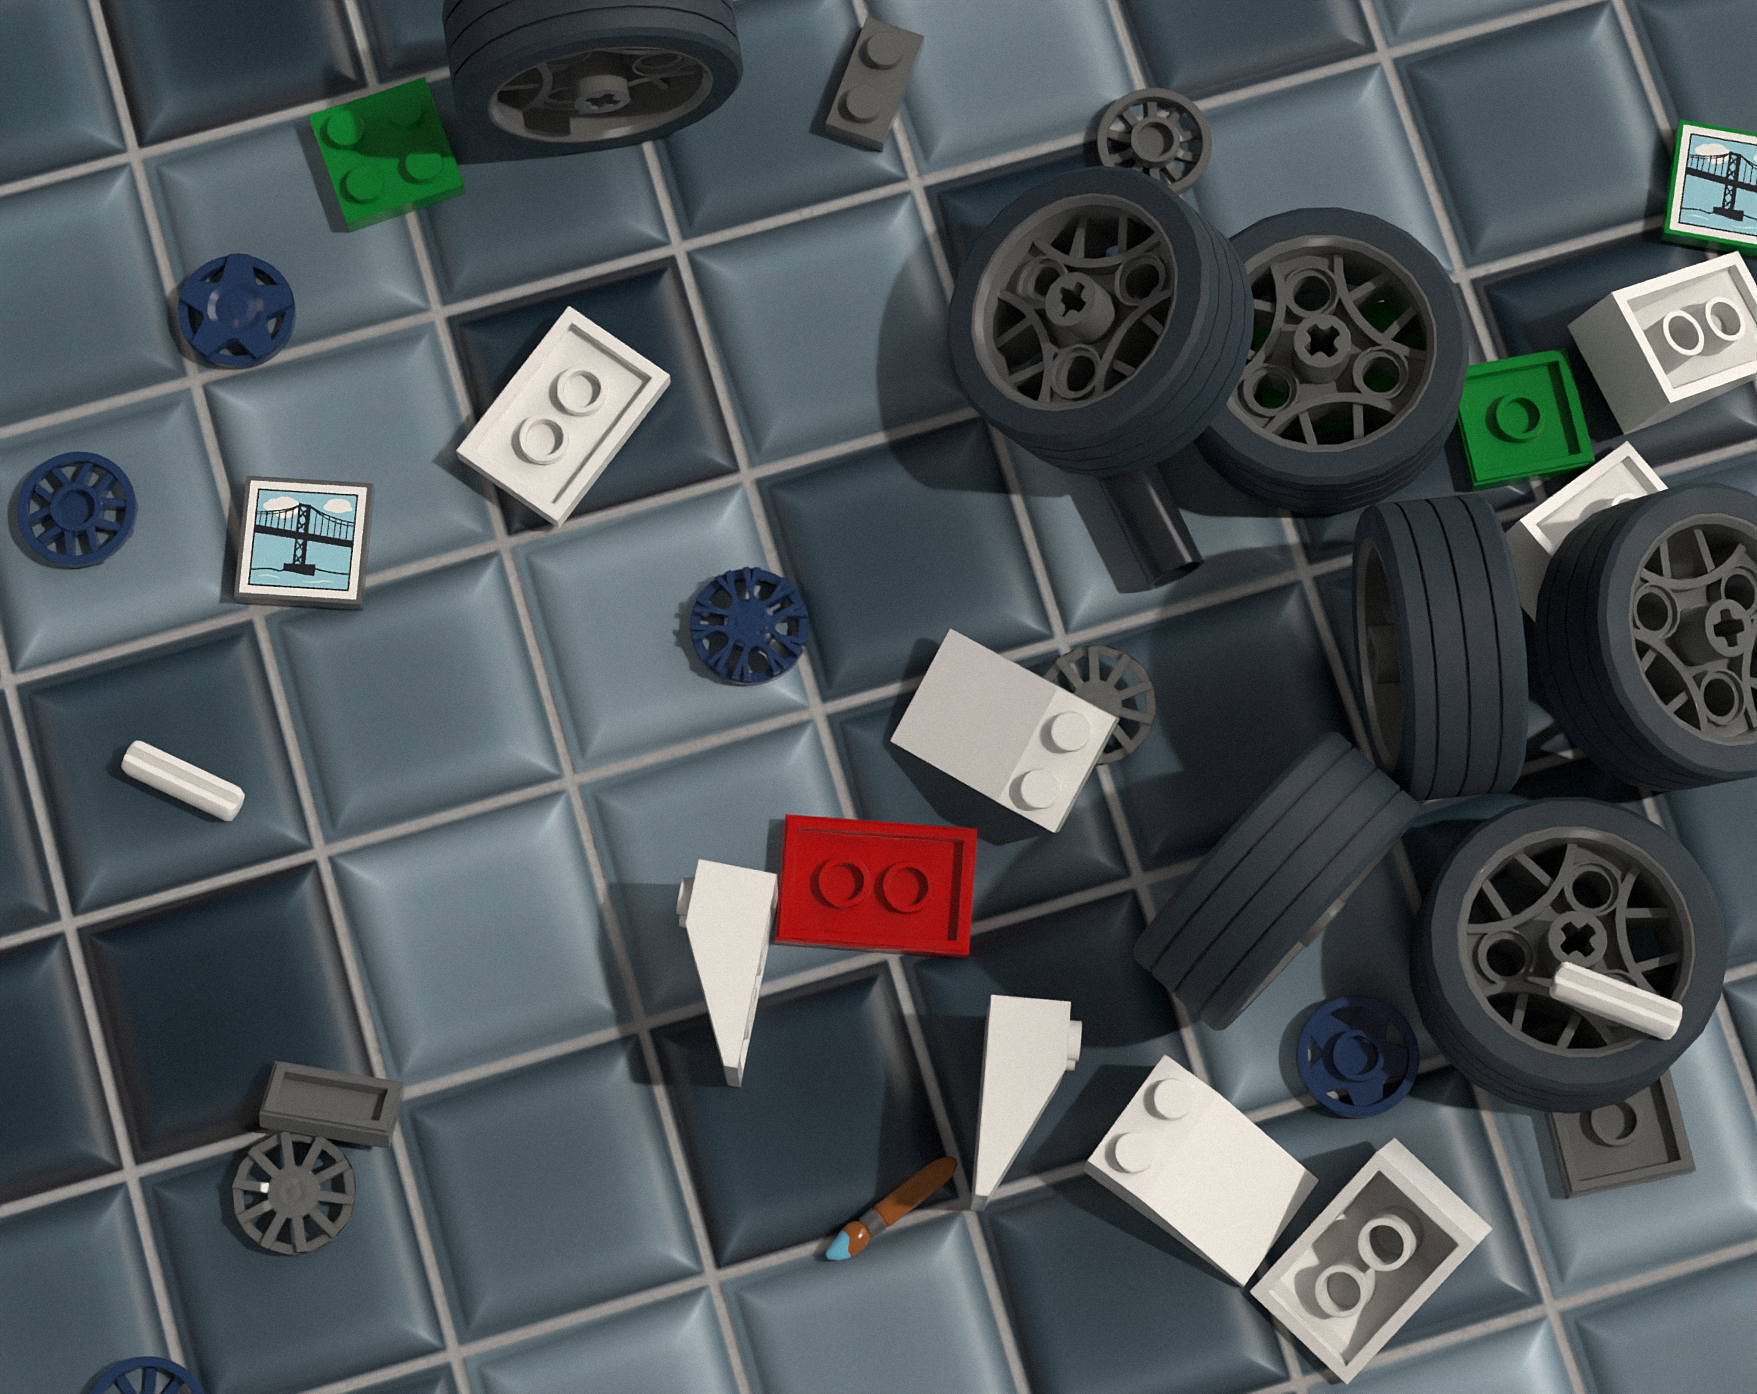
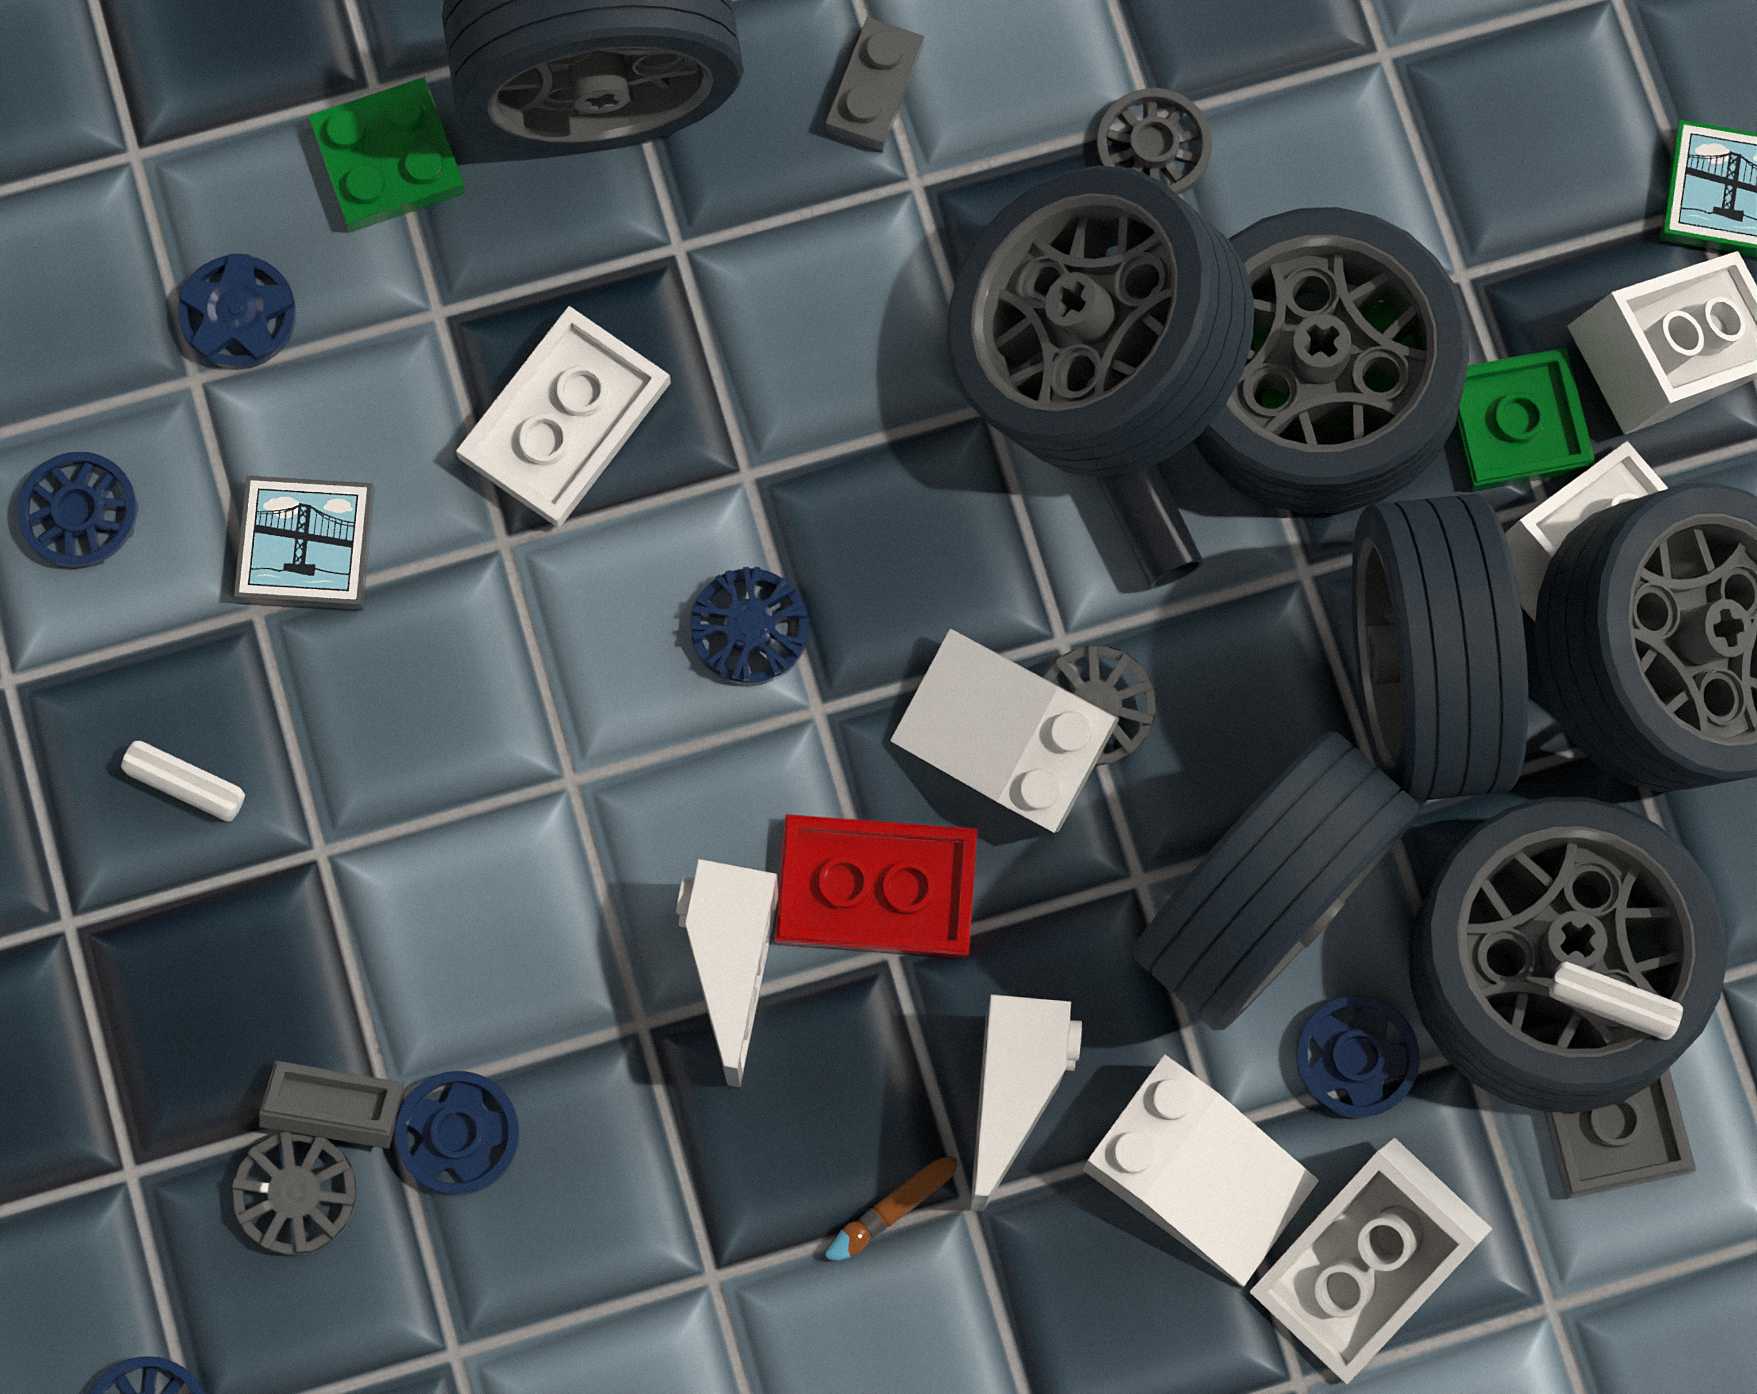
none -> dark blue wheel [396,1071,520,1195]

